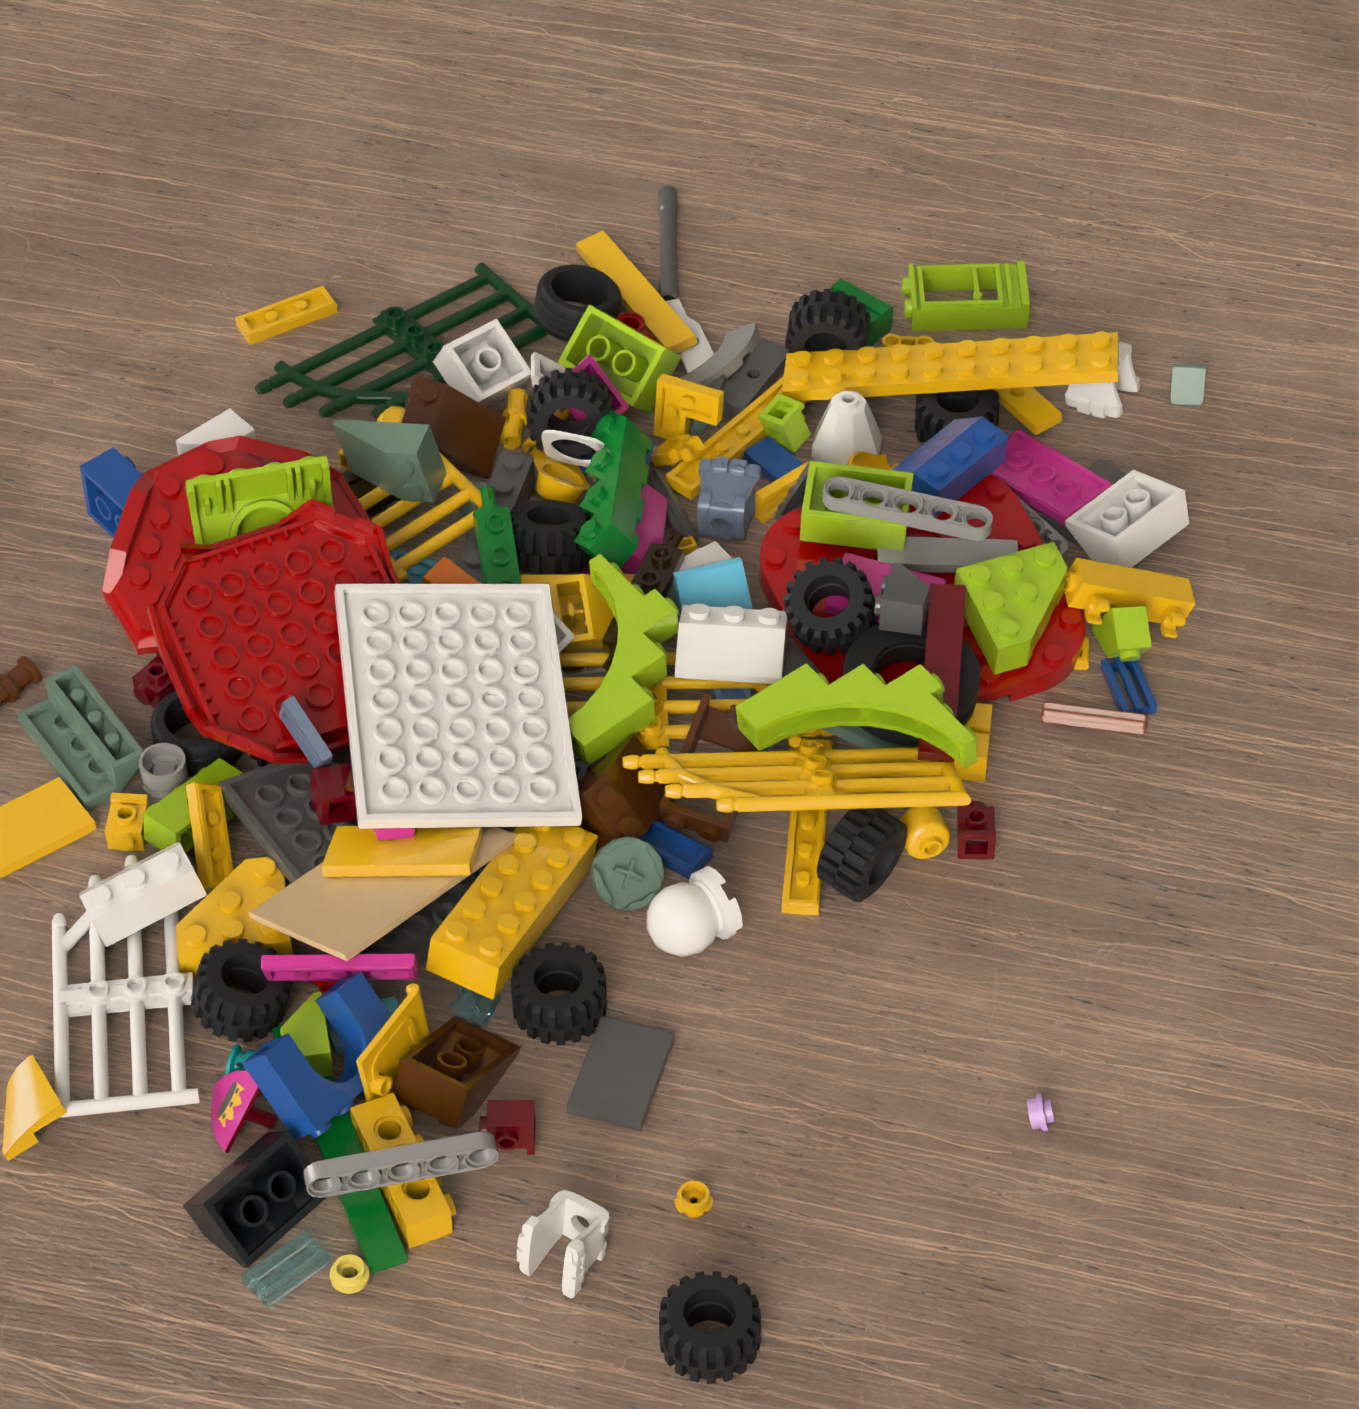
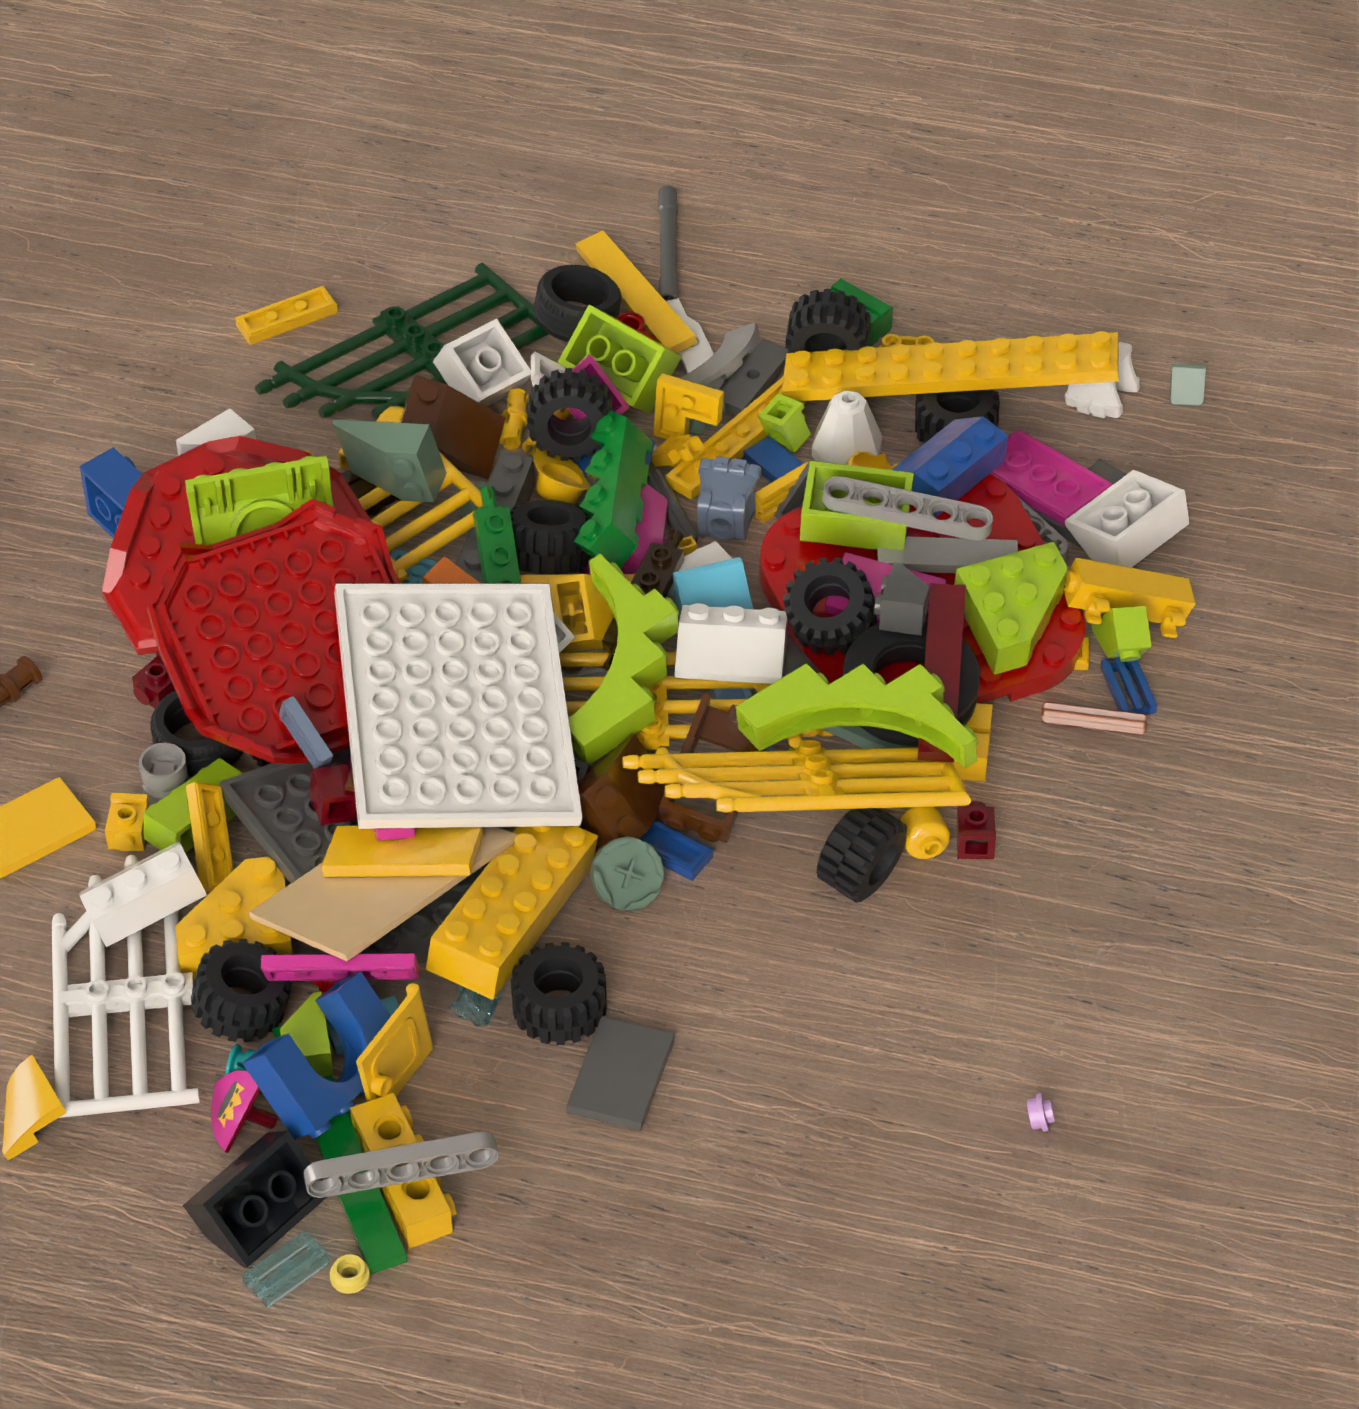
sand green slope [17,665,144,812] -> none
reddish brown slope [391,1016,521,1129] -> none
dark red brick [479,1100,536,1155] -> none
white piece [517,1190,610,1298] -> none
white piece [541,430,605,467] -> none
white tile [646,866,743,957] -> none
black tyre [659,1271,761,1384] -> none
yellow plate [674,1180,713,1218] -> none
yellow tile [781,738,833,915] -> none
lime door [902,260,1030,331] -> none
yellow tile [994,387,1062,436] -> none

